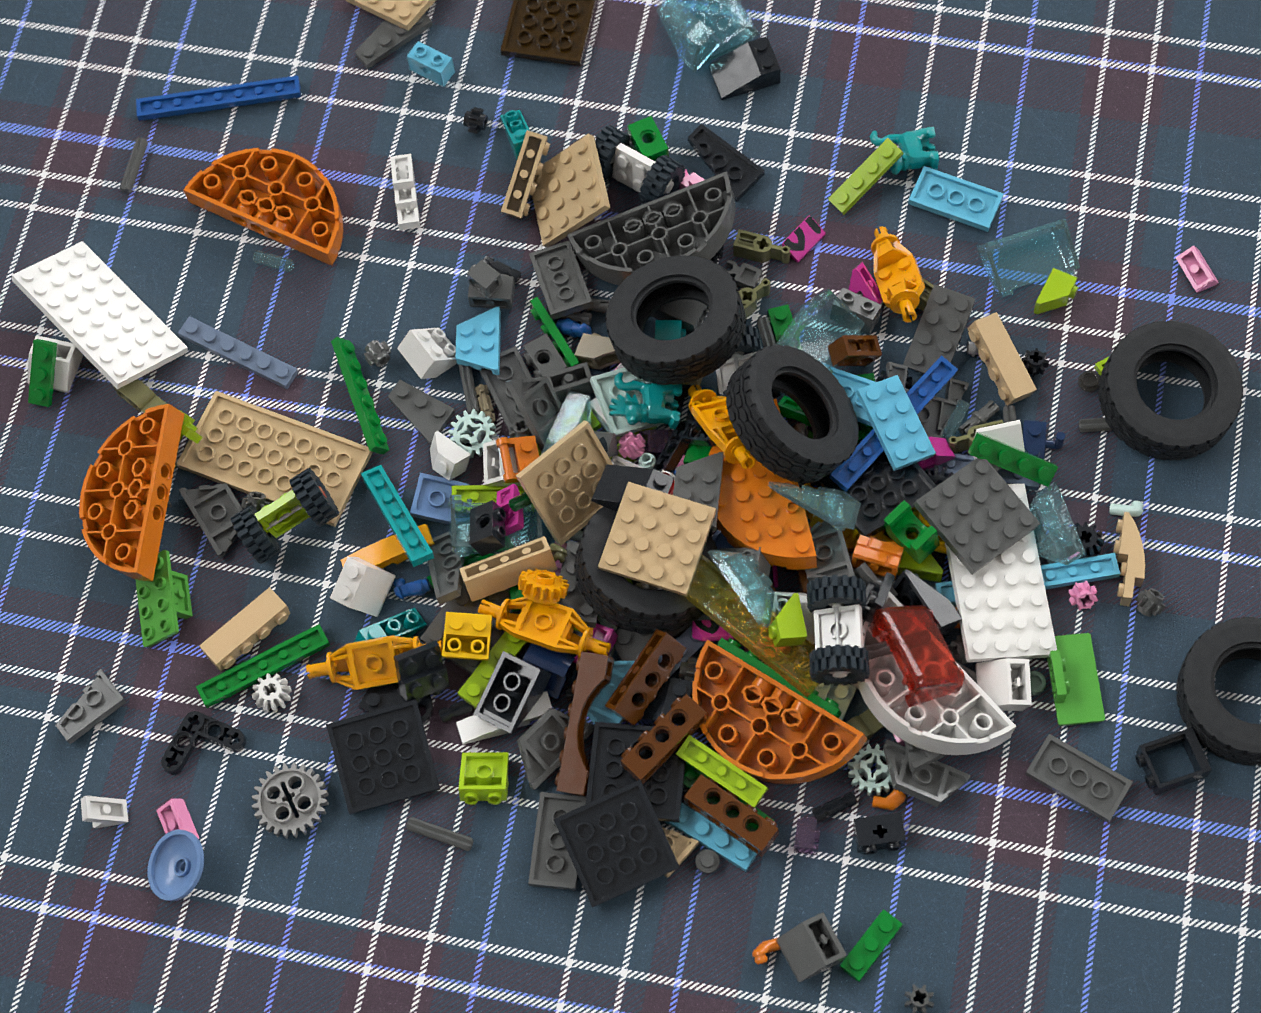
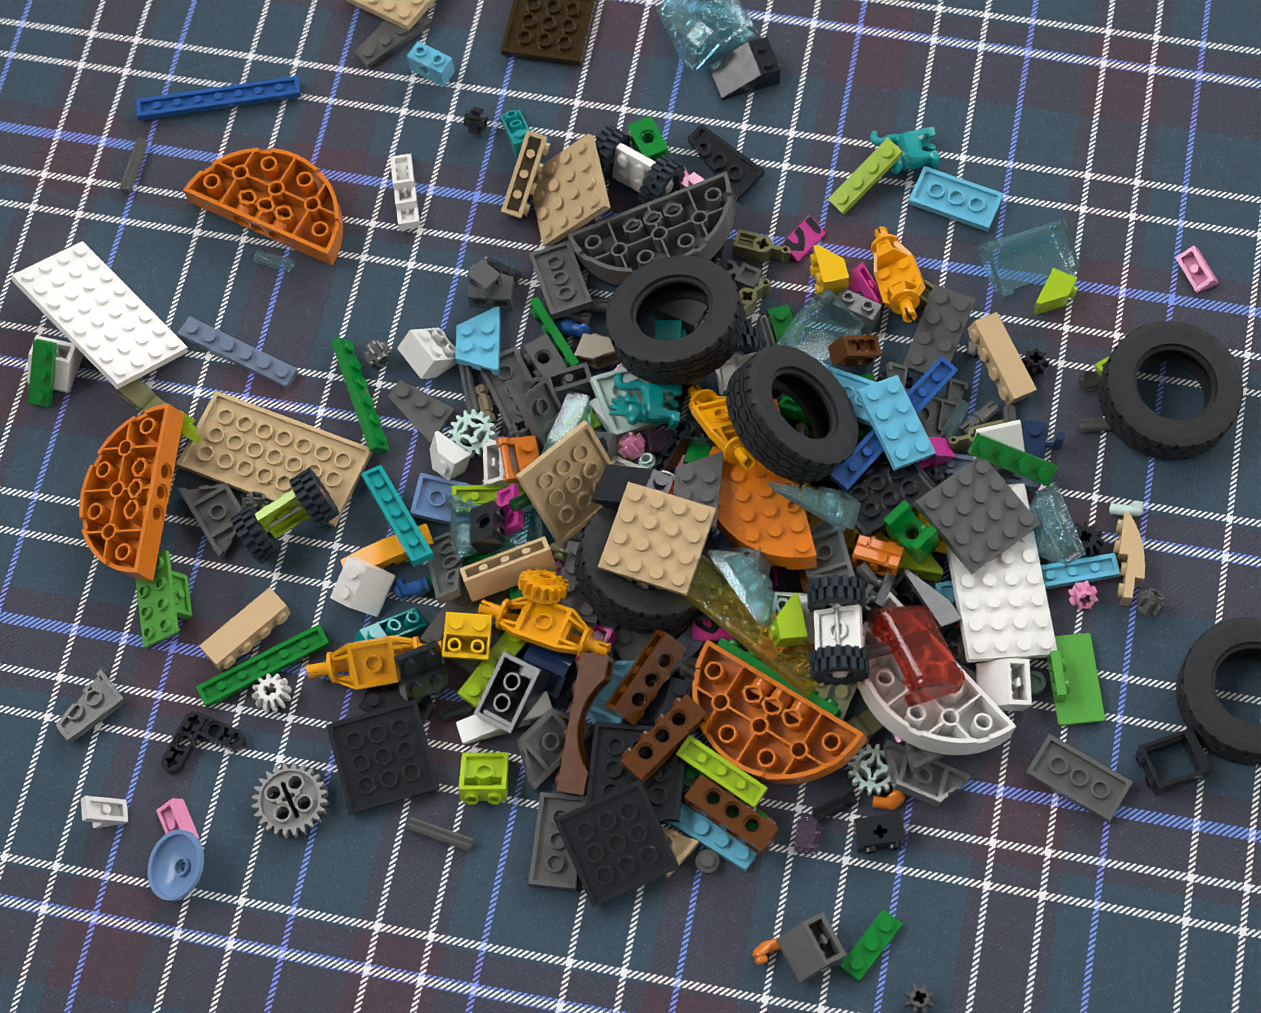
none -> yellow slope [810,245,849,304]

